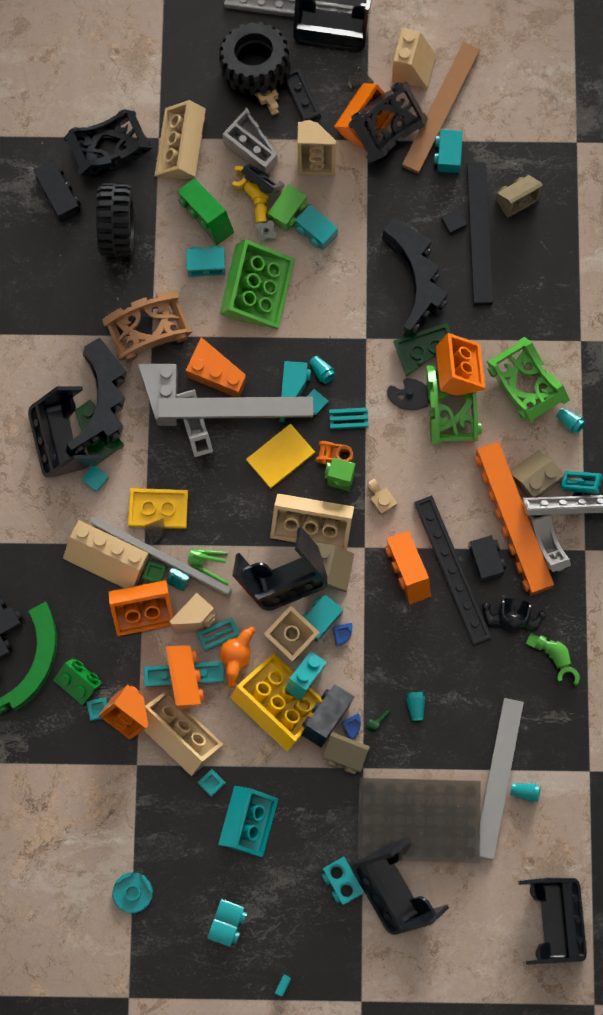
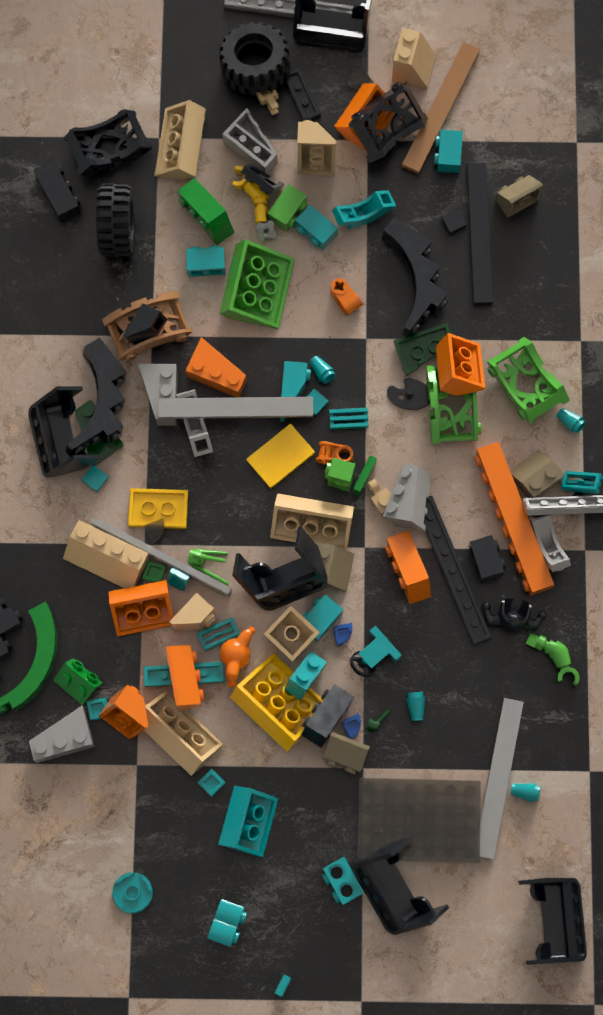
none -> light grey wedge [29,706,95,763]
none -> black slope [123,303,168,345]
none -> orange piece [330,278,363,316]
none -> teal arch [332,190,396,229]
none -> teal piece [350,626,402,677]
none -> green tile [353,456,377,497]
none -> light grey wedge [383,464,431,531]

